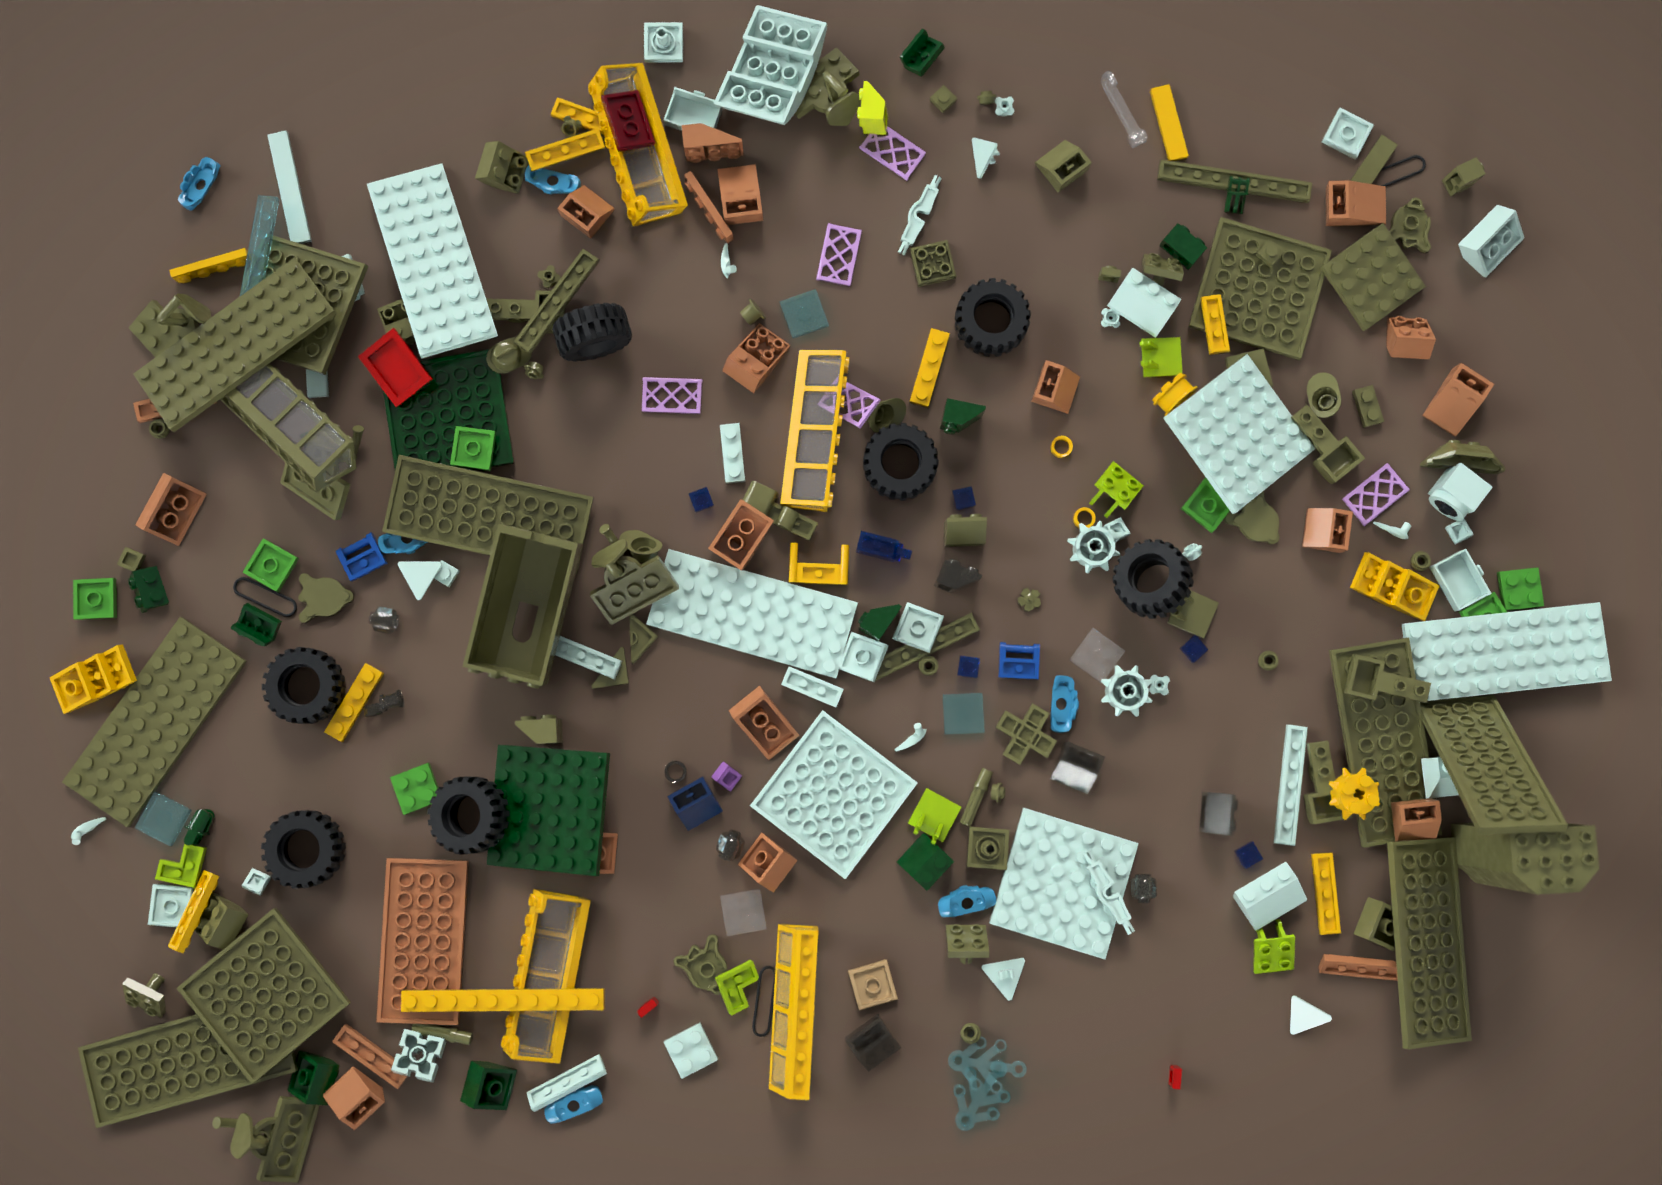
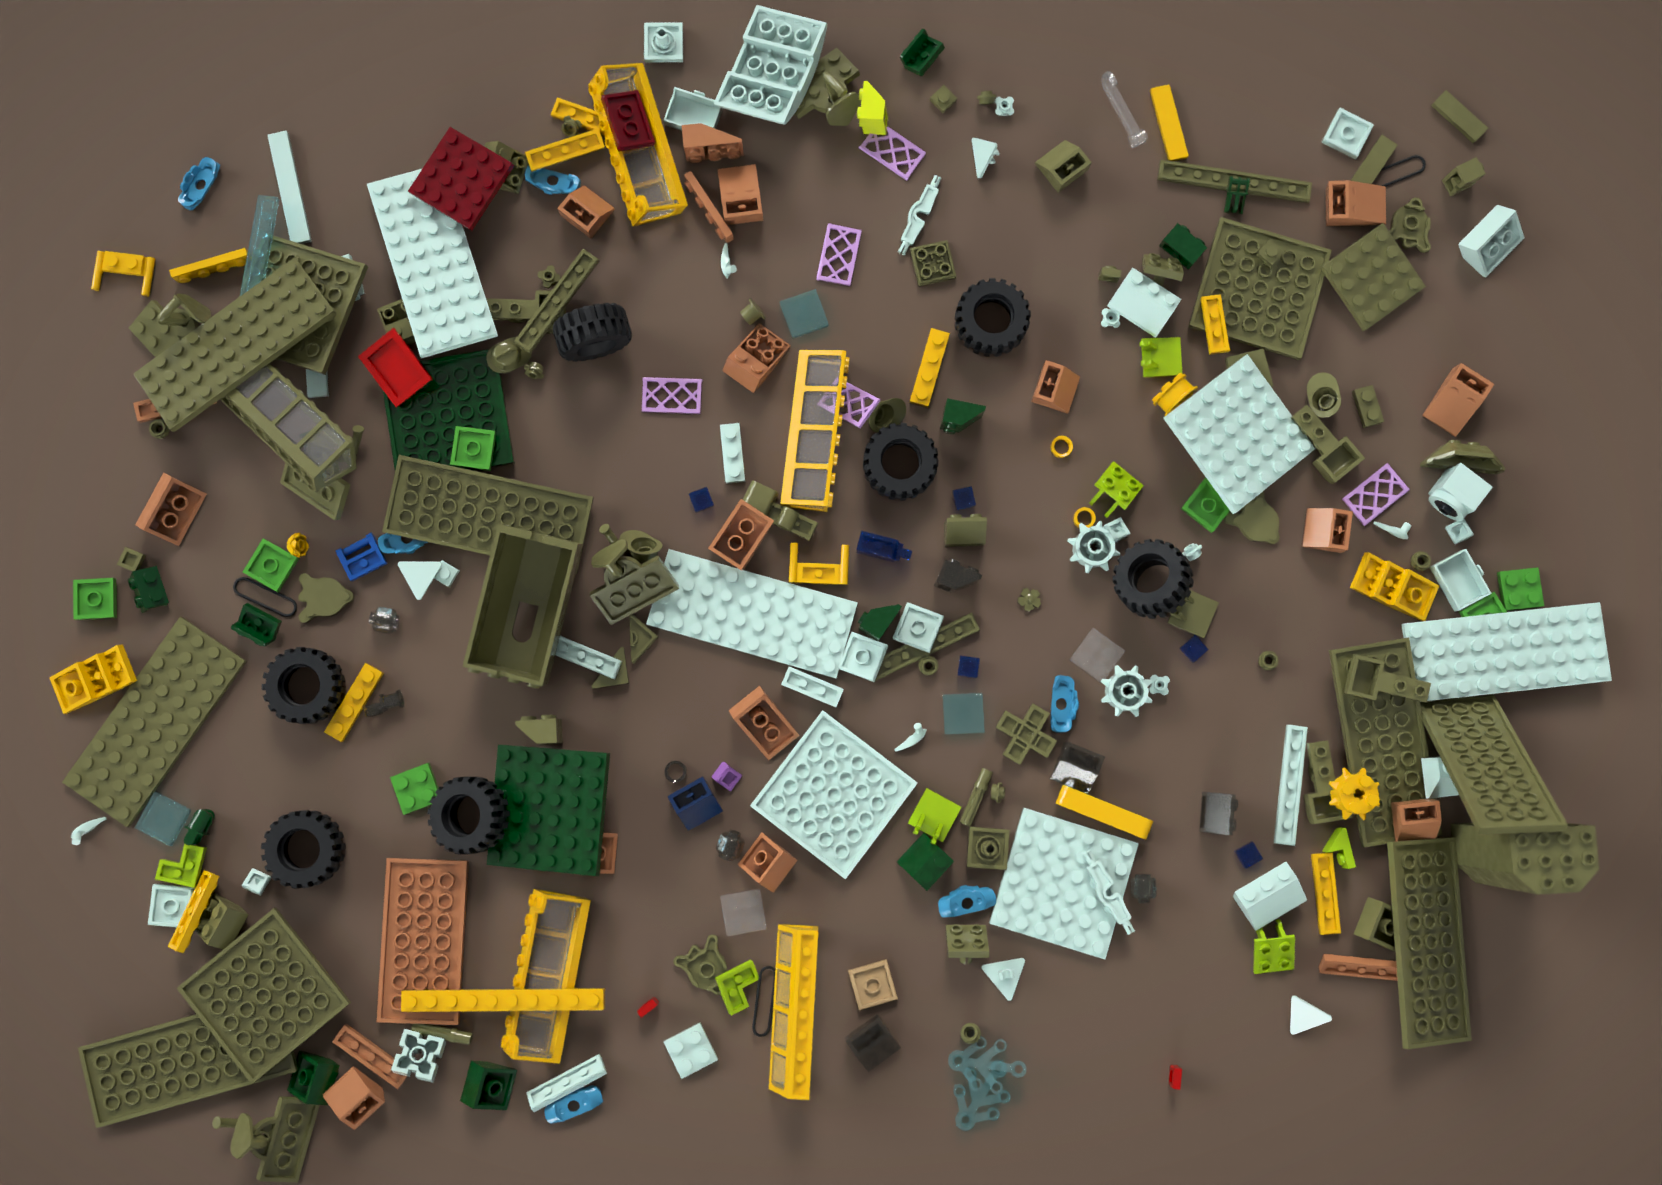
olive plate [122,974,166,1018] -> none
blue plate [998,642,1040,680] -> none
nougat slope [1387,316,1436,359] -> none
none -> yellow plate [91,251,155,297]
none -> yellow plate [287,533,309,558]
none -> dark red plate [408,127,514,231]
none -> yellow beam [1055,785,1153,840]
none -> lime slope [1322,827,1356,869]
none -> olive tile [1431,90,1488,144]

